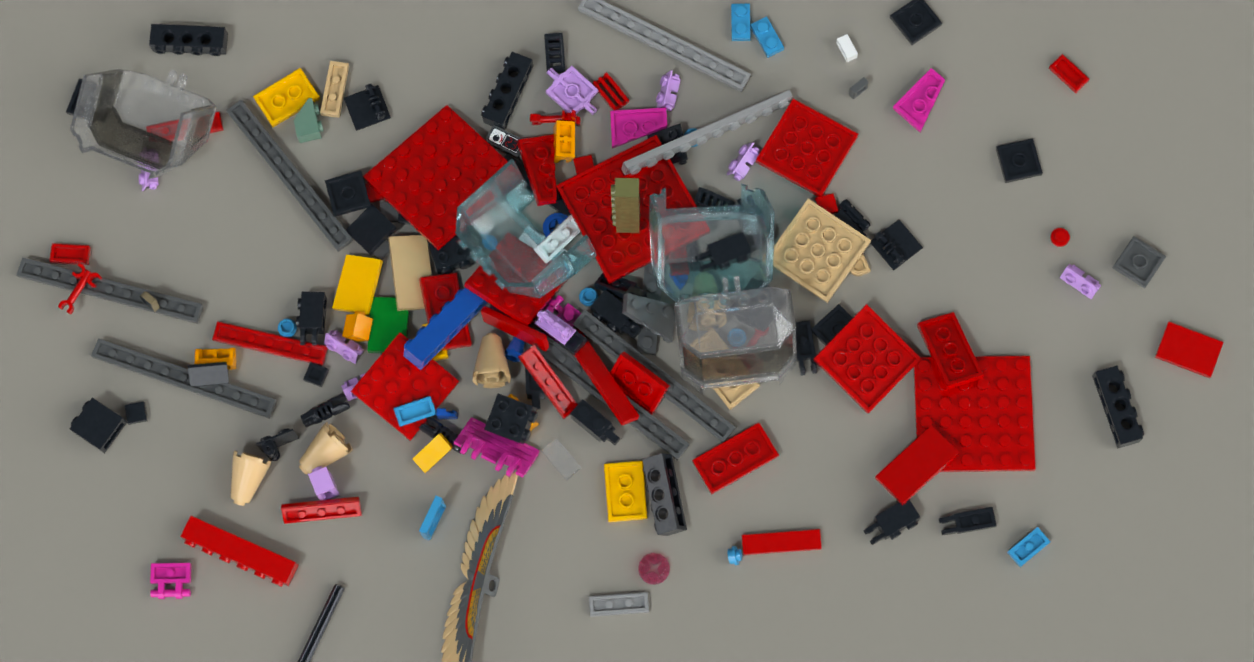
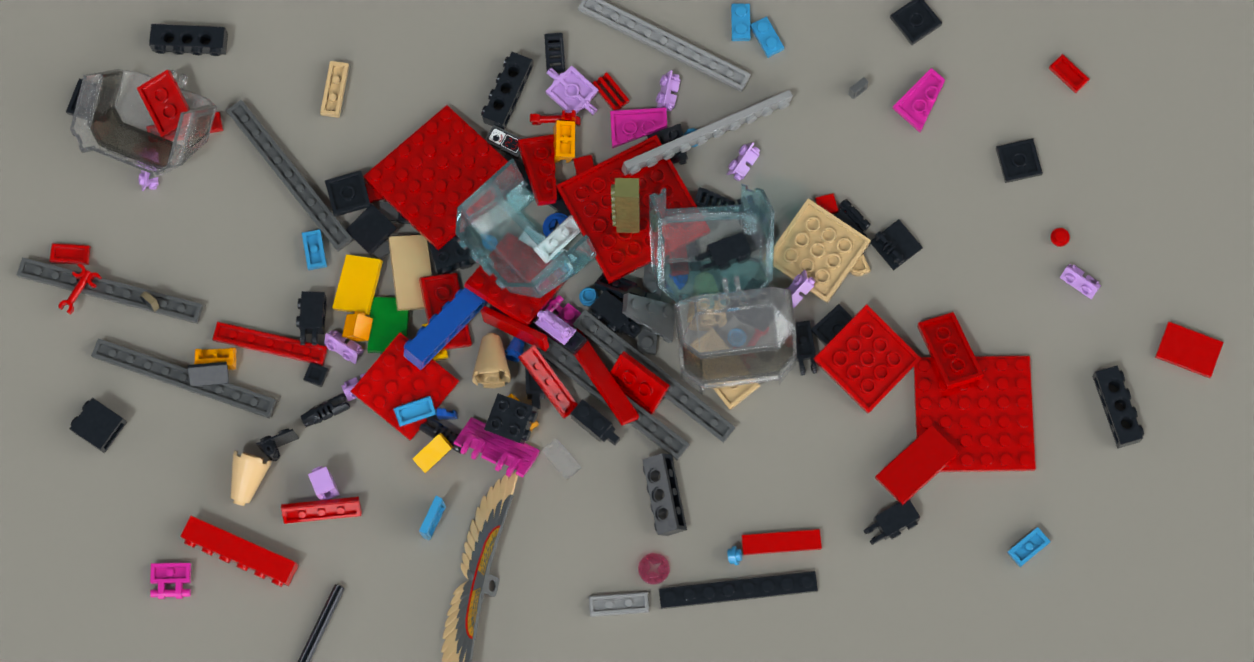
black tile [125,401,148,425] -> none
yellow tile [253,67,320,127] -> none
dark azure plate [278,318,297,338] -> none
sand green slope [294,98,324,143] -> none
tan cone [299,422,353,475] -> none
black hinge [344,84,391,131] -> none
yellow tile [604,461,647,522] -> none
red plate [692,423,779,495] -> none
red plate [756,99,859,197] -> none
white piece [836,34,858,62] -> none
black hinge [939,507,997,535] -> none
dark grey plate [1112,236,1166,288] -> none
none -> red plate [137,70,195,137]
none -> dark azure plate [302,229,327,270]
none -> black plate [659,571,818,609]
none -> lavender hinge [782,270,816,309]

